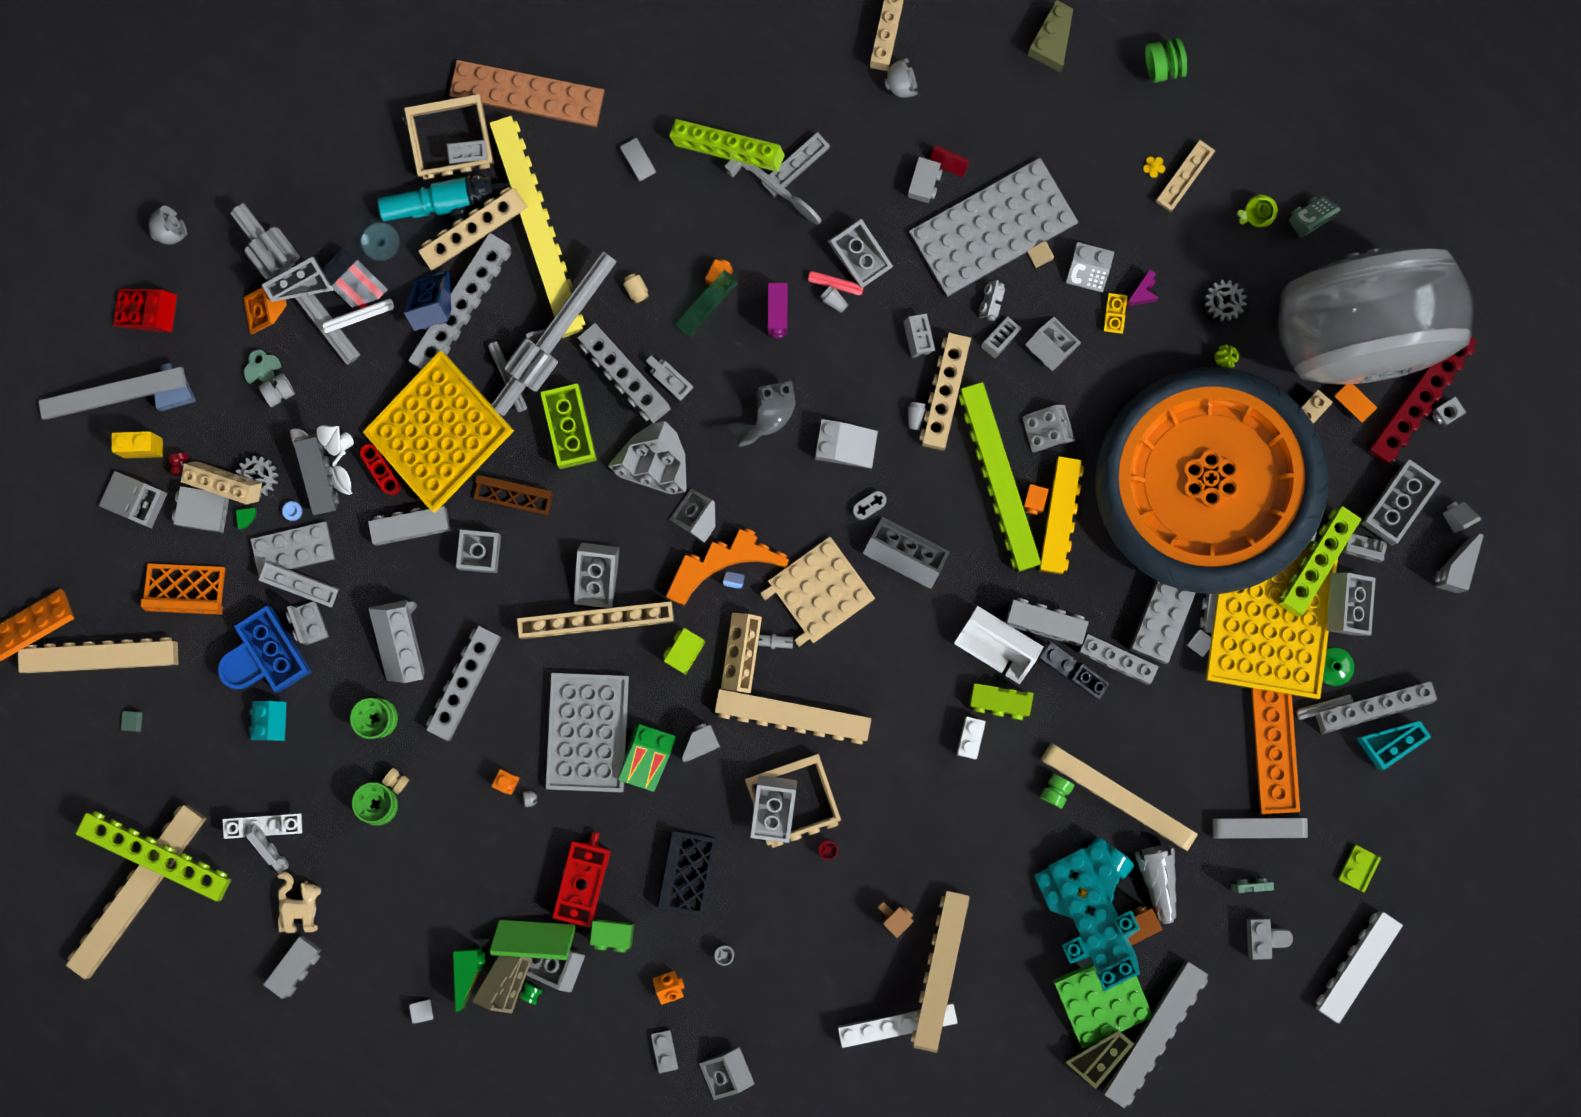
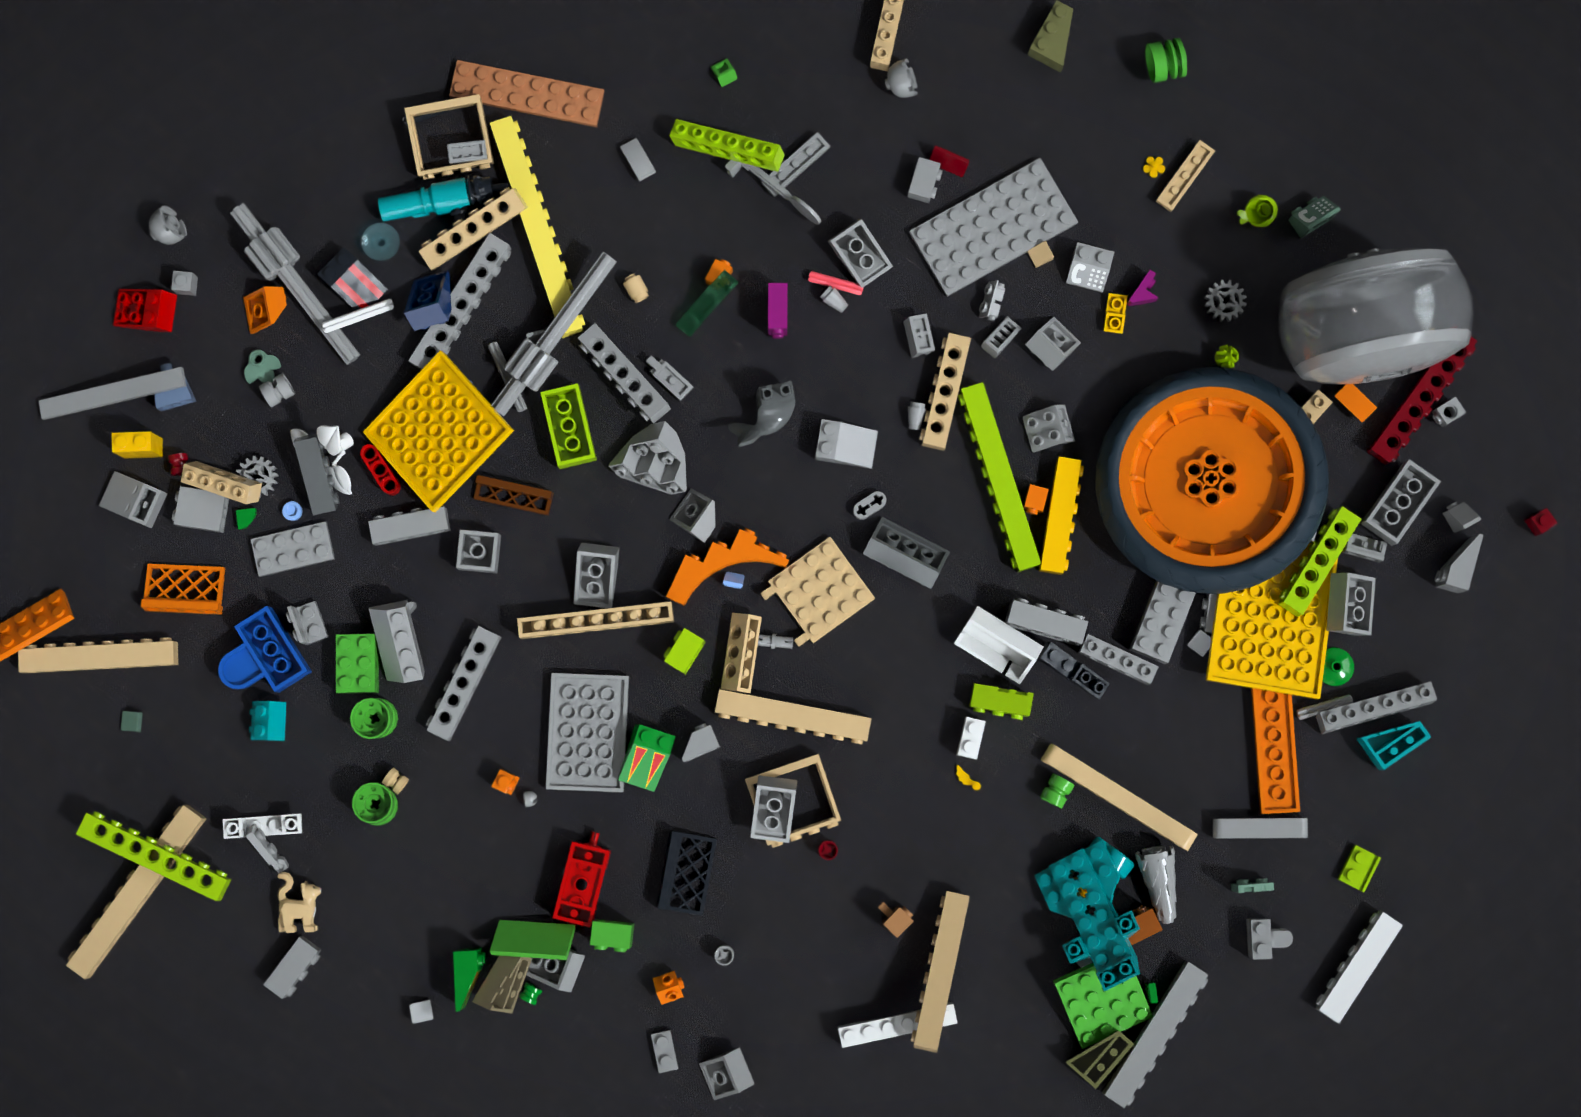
light grey plate [259,561,339,608] -> none
light grey wedge [262,257,333,302] -> none
none -> light grey brick [171,271,198,296]
none -> bright green brick [336,634,379,694]
none -> bright green slope [711,59,738,87]
none -> yellow piece [956,765,981,790]
none -> green tile [1145,981,1158,1003]
none -> dark red brick [1524,507,1558,536]

